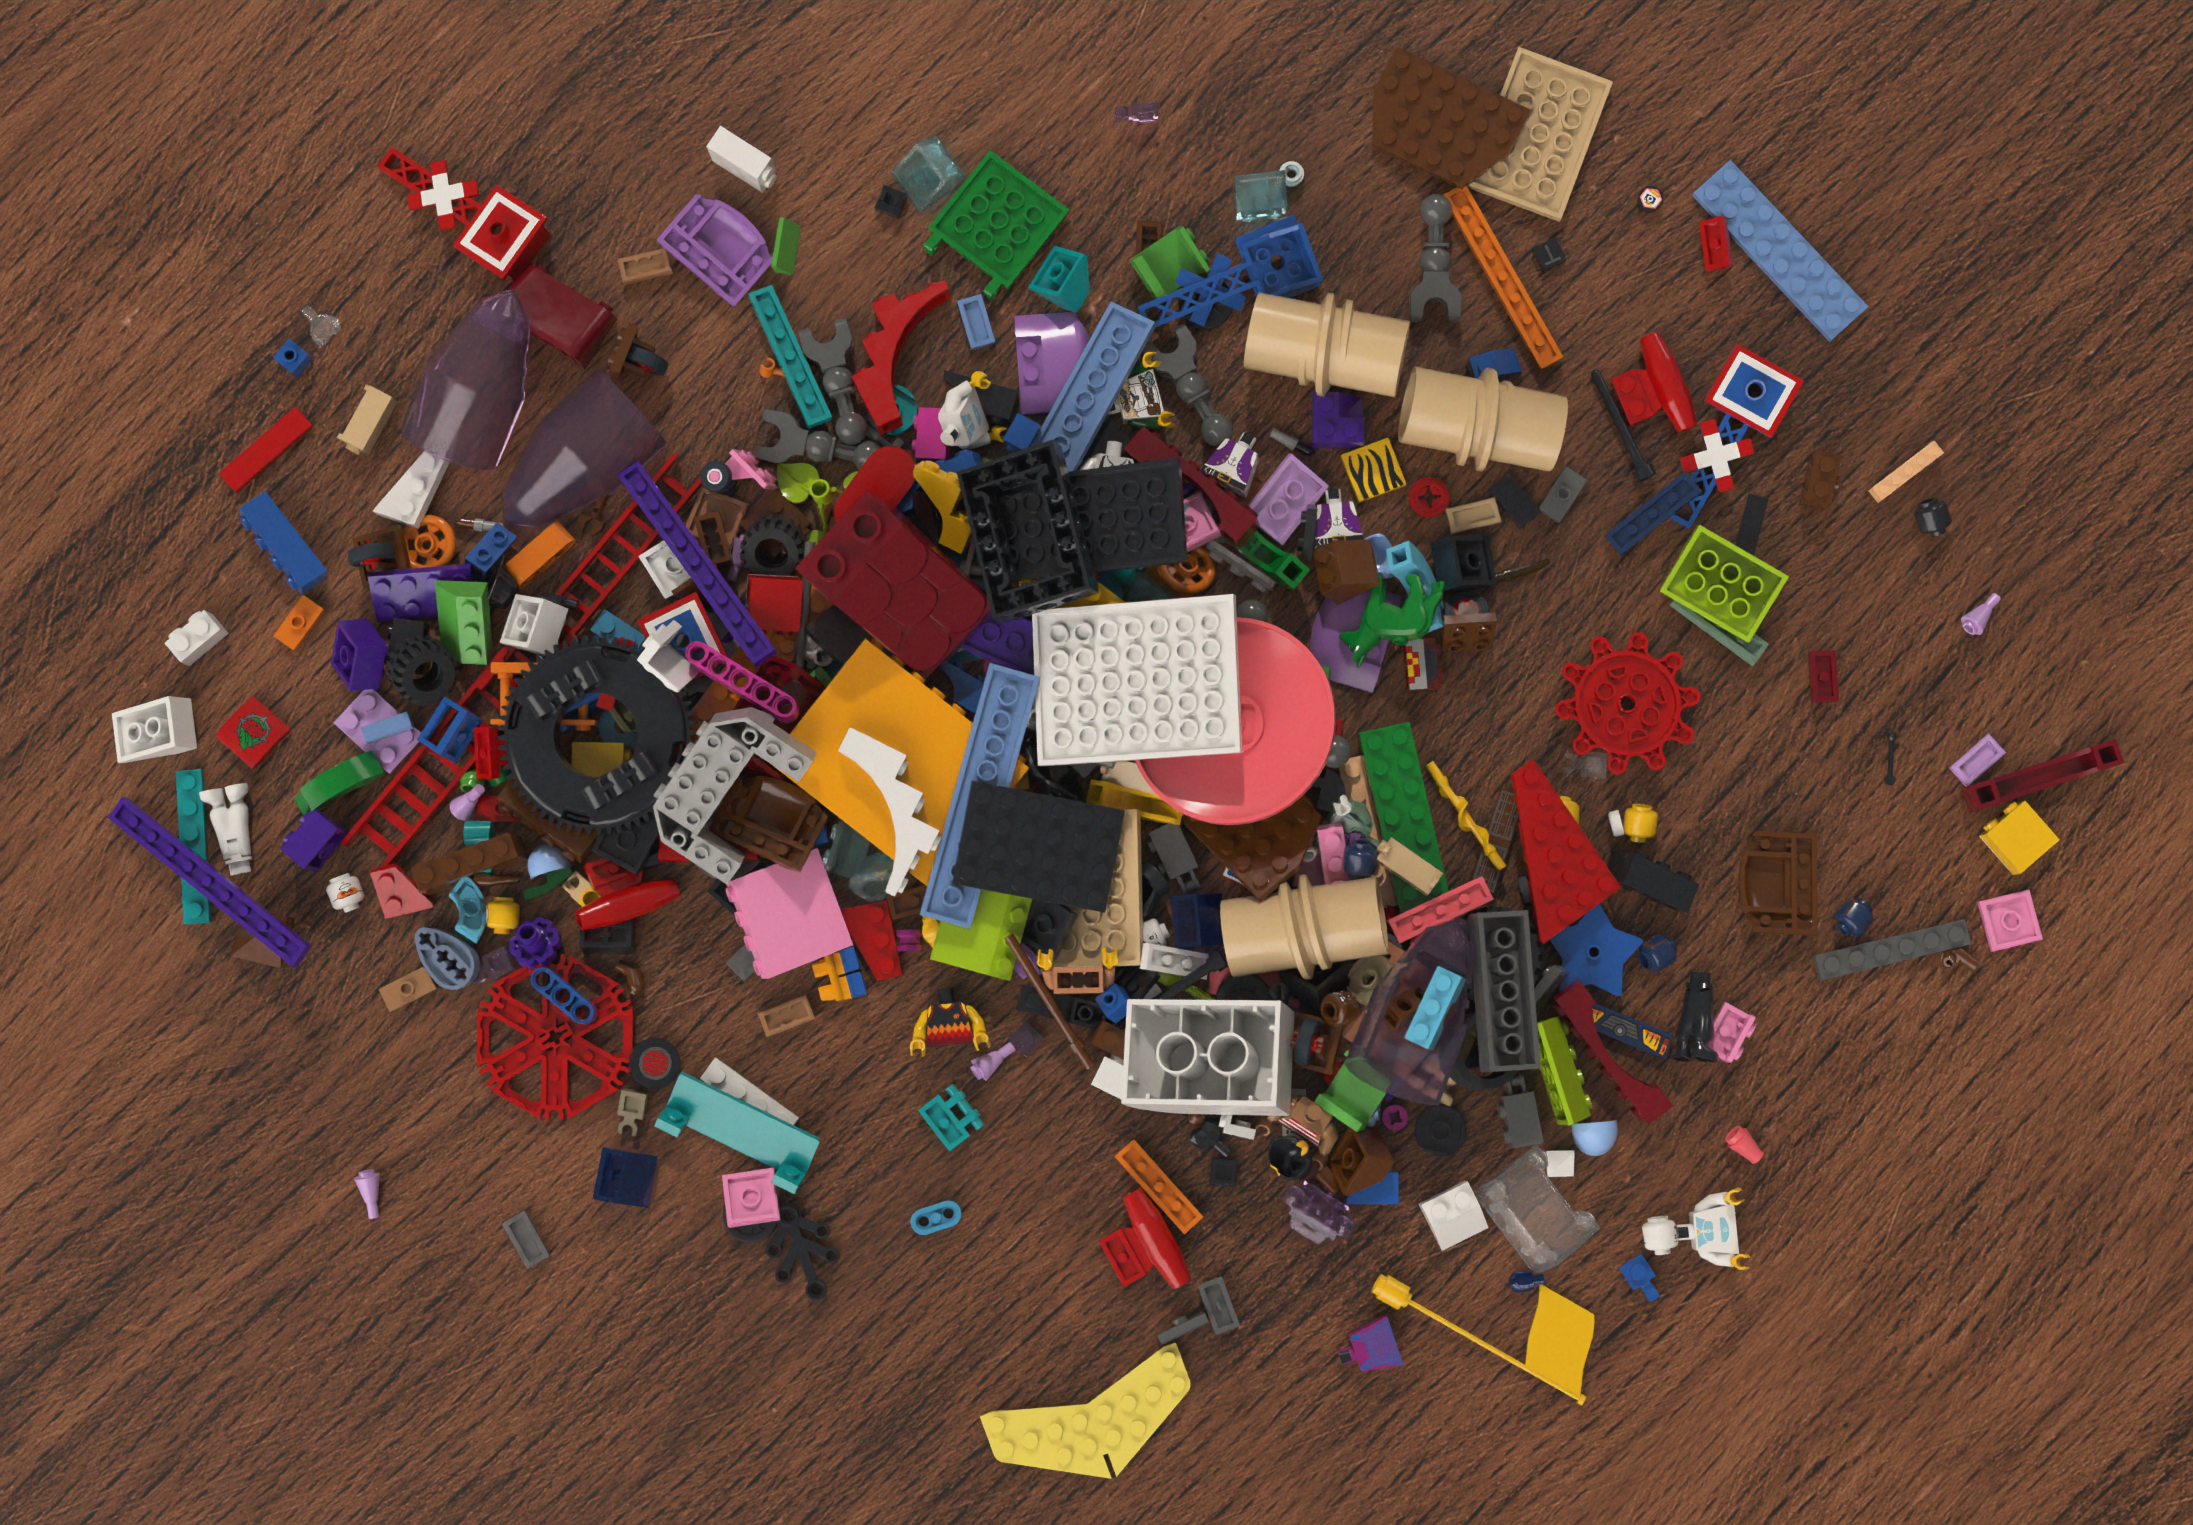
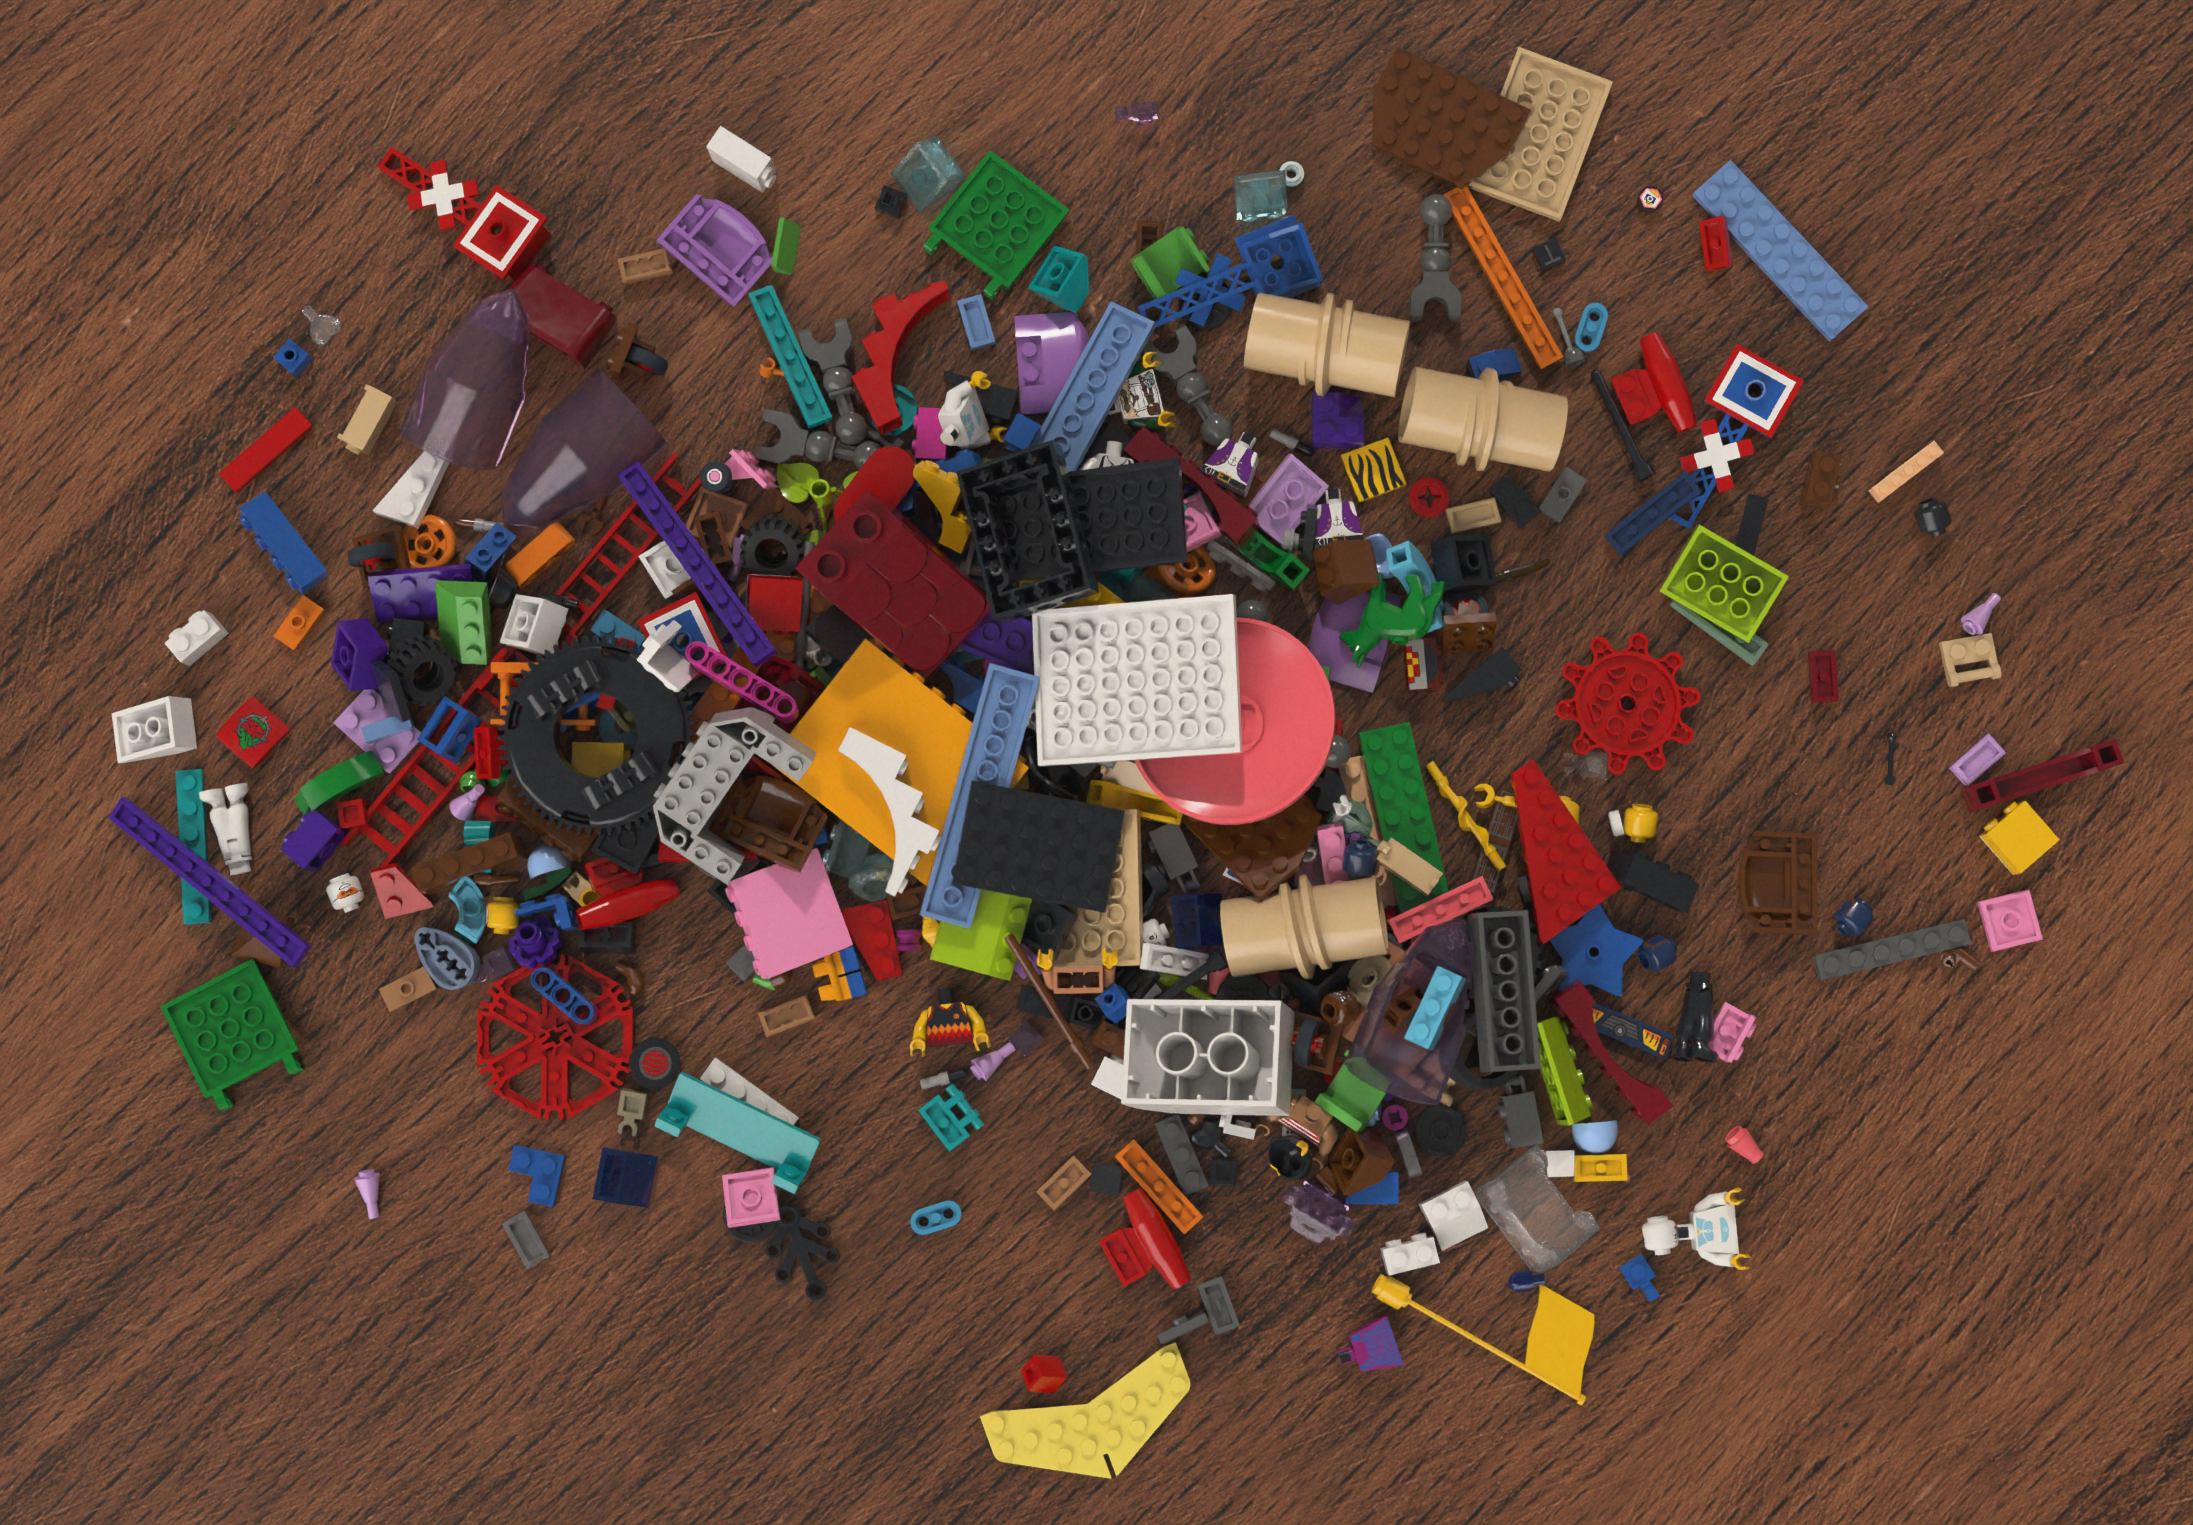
none -> green plate [160,958,303,1111]
none -> red panel [337,799,370,831]
none -> black tile [370,659,411,722]
none -> blue plate [508,1145,566,1207]
none -> blue bracket [514,894,580,932]
none -> reddish brown arm [752,970,792,990]
none -> light grey piece [920,1069,970,1090]
none -> red panel [1021,1355,1067,1393]
none -> medium nougat plate [1036,1155,1091,1210]
none -> black piece [1089,1161,1123,1195]
none -> dark grey plate [1155,1114,1209,1196]
none -> light grey plate [1282,528,1299,553]
none -> white brick [1380,1233,1440,1275]
none -> flat silver beam [1394,1128,1422,1179]
none -> black slope [1442,647,1522,704]
none -> yellow piece [1474,784,1517,808]
none -> hinge [1553,308,1585,368]
none -> dark azure plate [1574,303,1608,353]
none -> yellow plate [1574,1154,1627,1182]
none -> tan plate [1939,633,2001,687]

